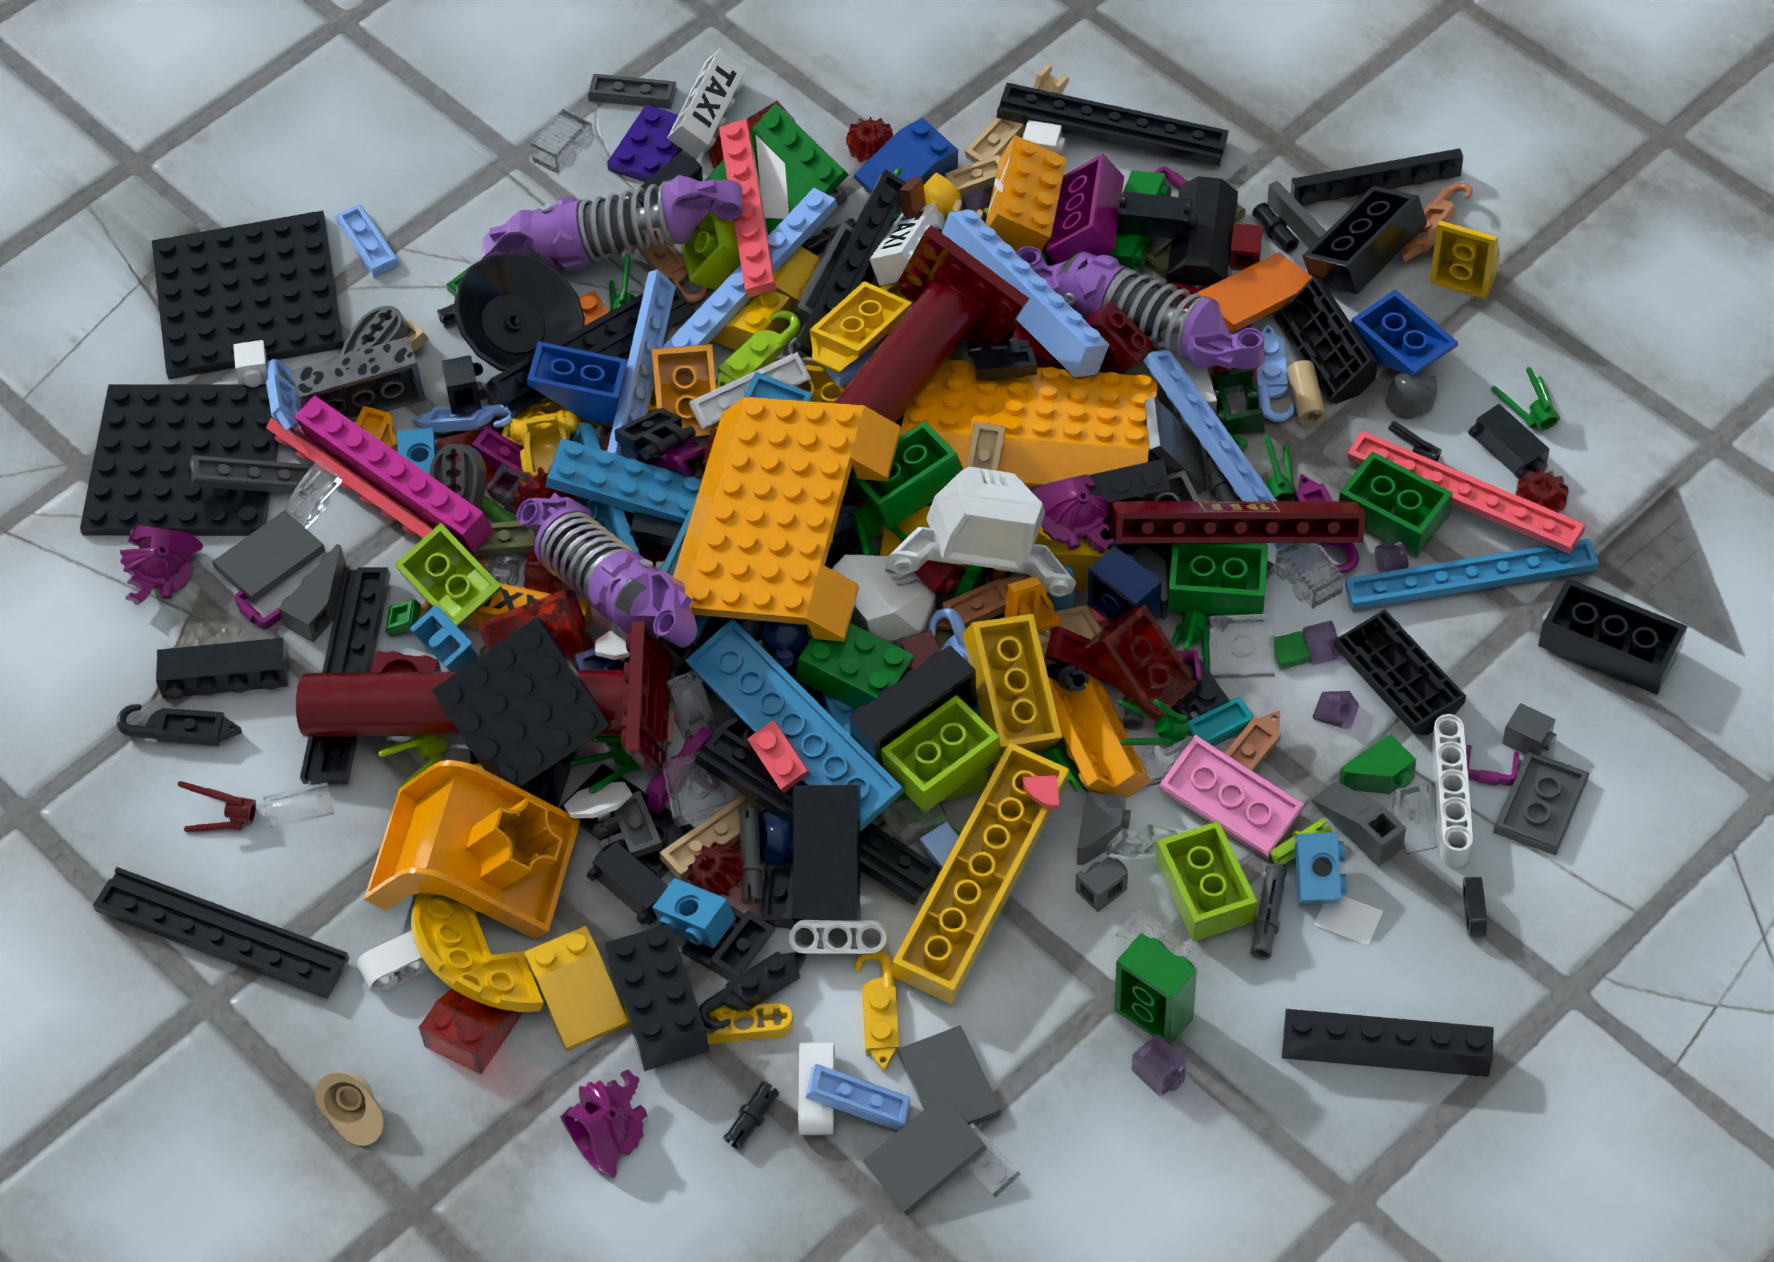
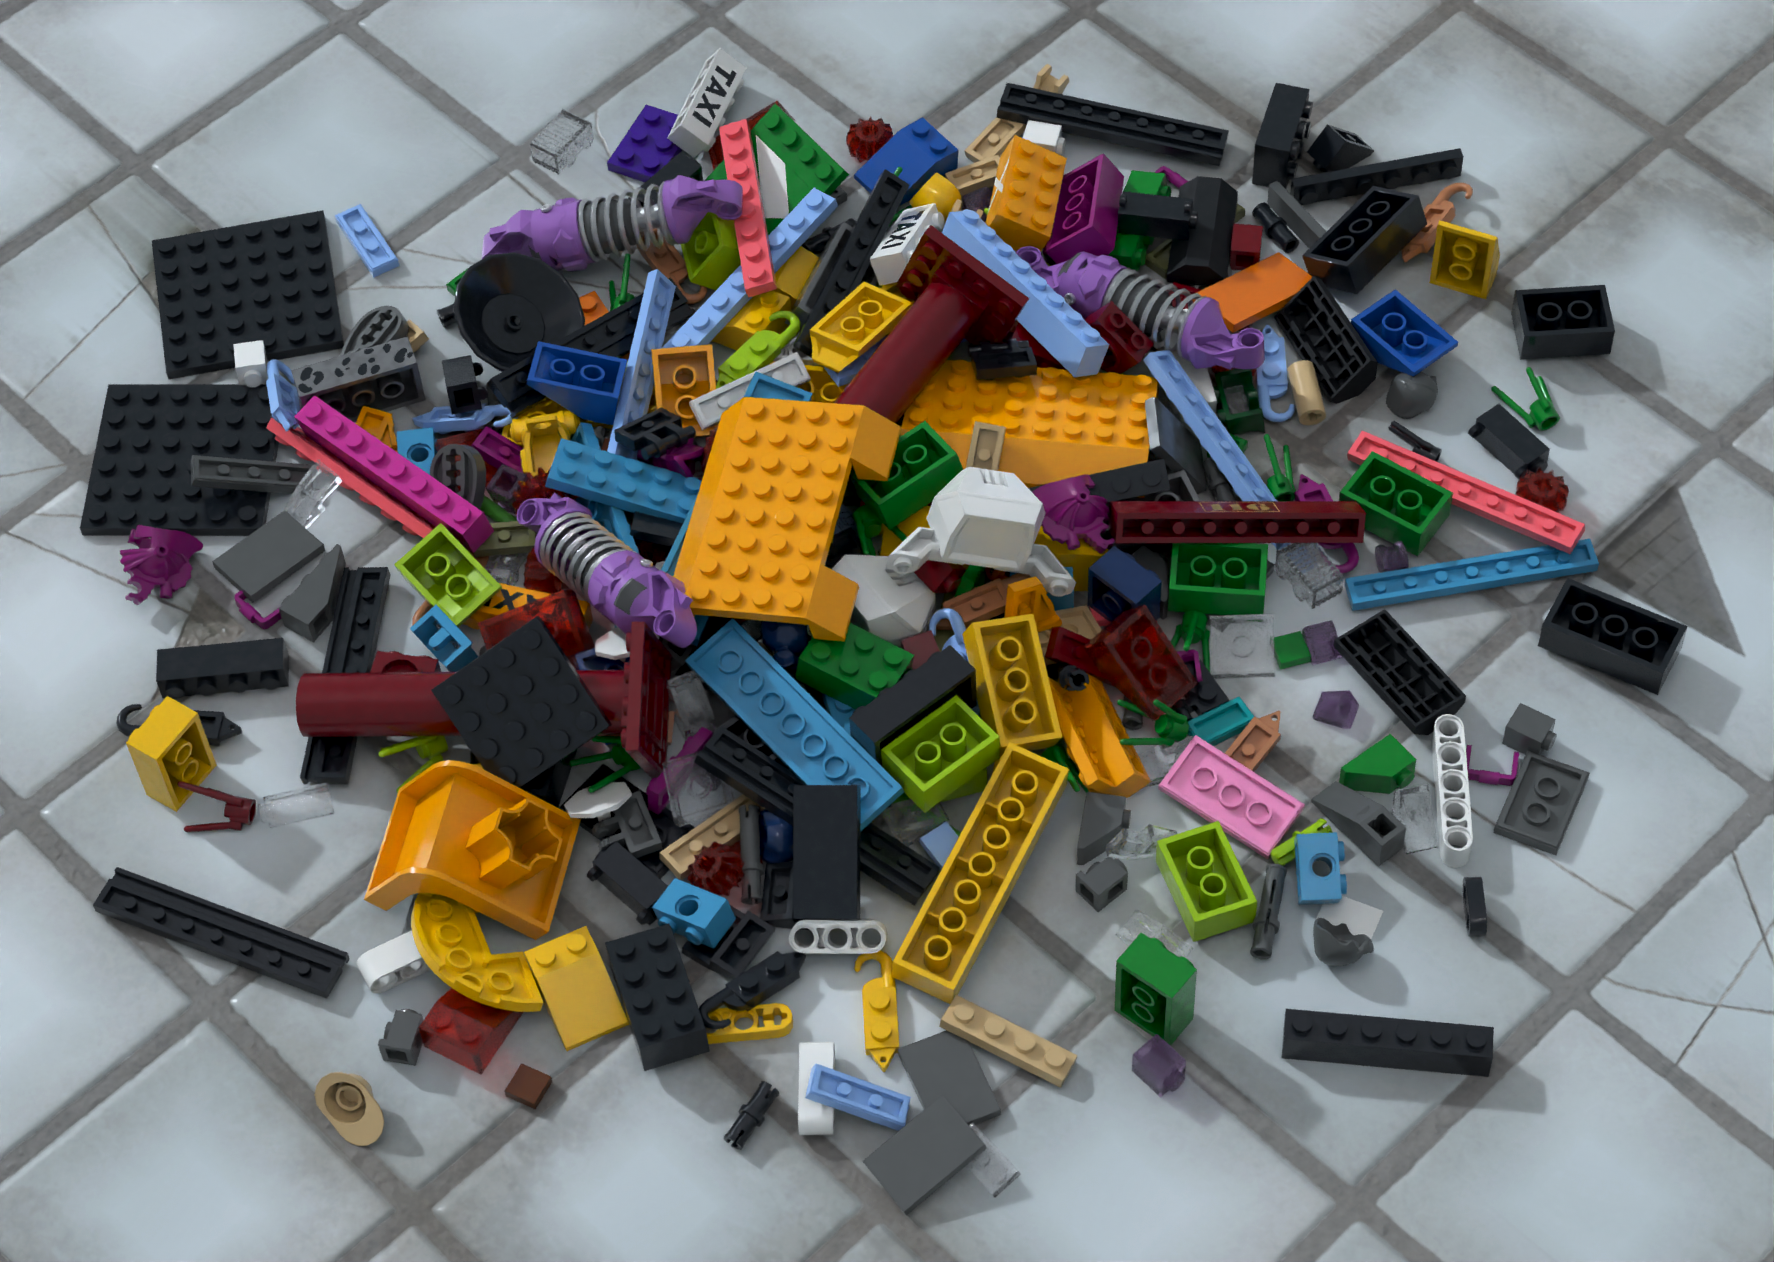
green tile [385,599,421,637] -> none
magenta helmet [560,1069,647,1178] -> none
dark grey tile [588,74,677,109] -> none
coral plate [747,720,811,793] -> none
copper tile [899,177,926,217] -> none
coral tile [1023,775,1060,810] -> none
none -> yellow brick [126,696,217,812]
none -> dark grey brick [378,1009,427,1066]
none -> reddish brown tile [505,1063,552,1110]
none -> tan plate [939,995,1077,1088]
none -> black brick [1252,83,1313,189]
none -> black slope [1307,124,1374,172]
none -> dark grey hair [1313,918,1374,966]
none -> black brick [1511,285,1615,360]

